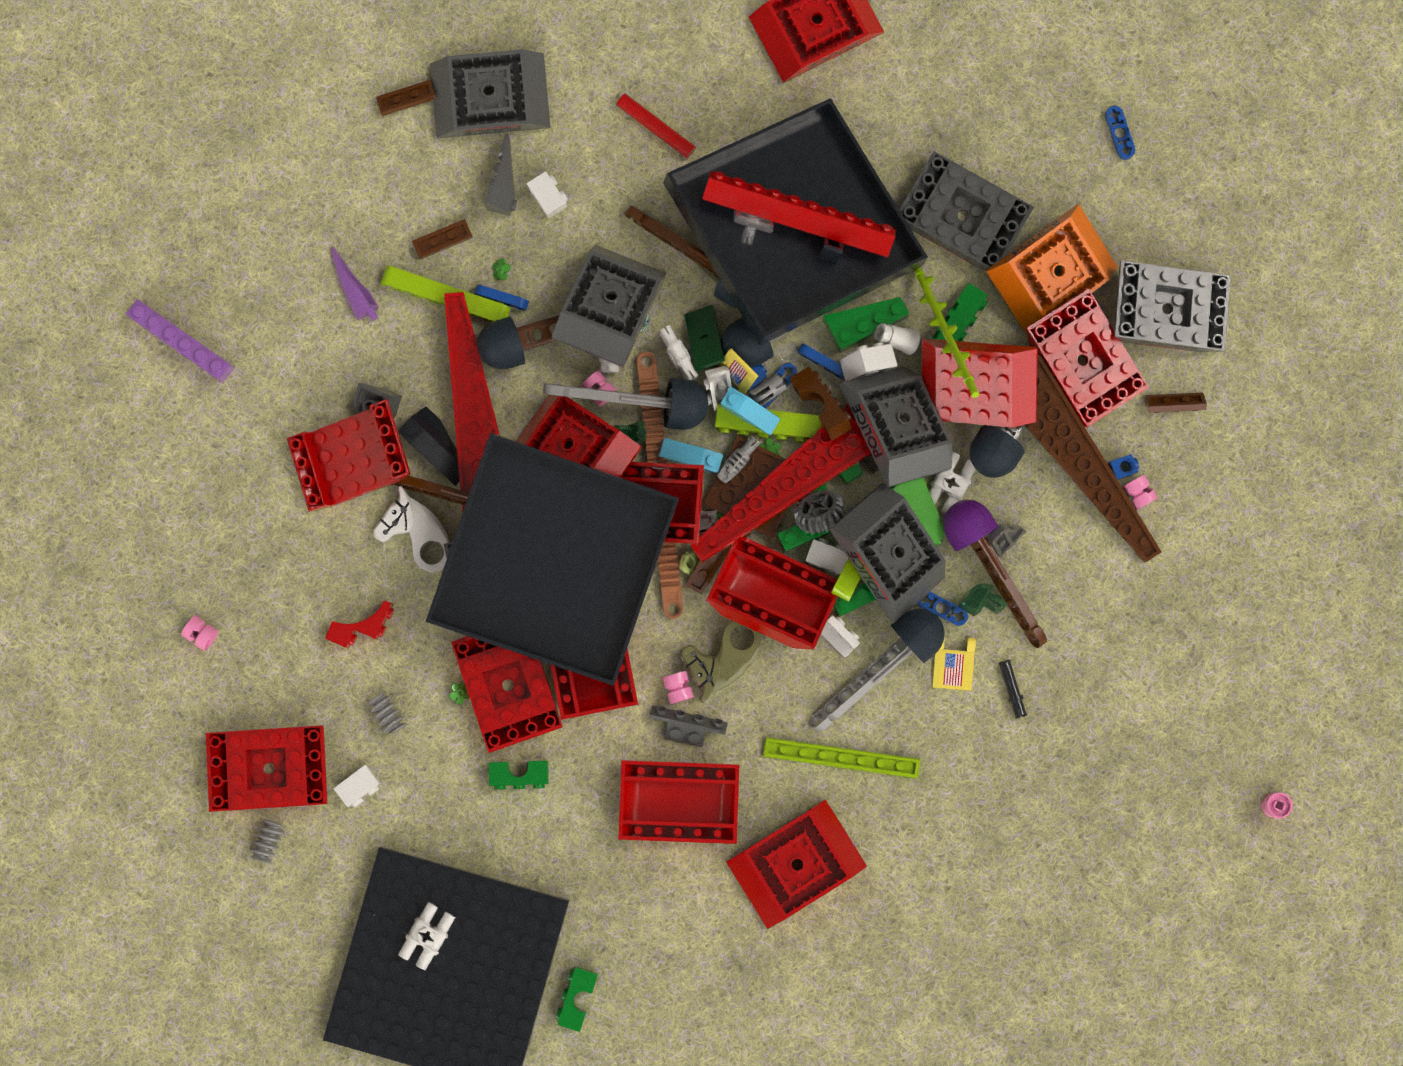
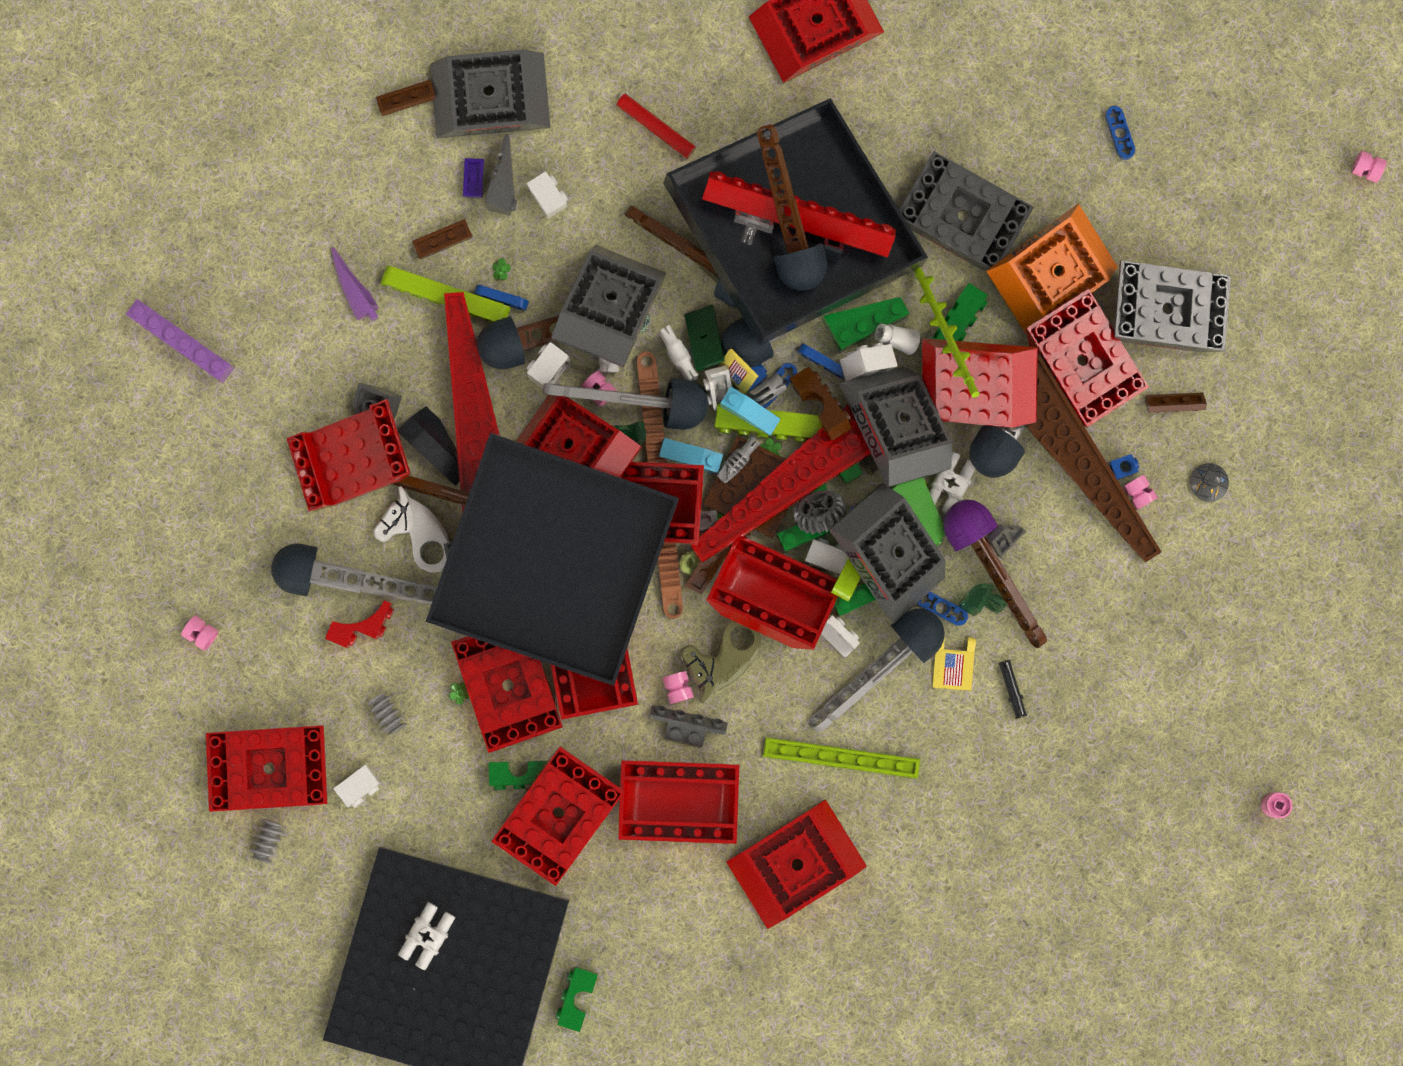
none -> piece [271,543,436,604]
none -> dark purple plate [463,158,484,198]
none -> red slope [491,746,625,886]
none -> white brick [527,342,571,389]
none -> piece [757,124,827,291]
none -> dark grey dish [1190,463,1229,502]
none -> bright pink wheel [1351,150,1387,183]

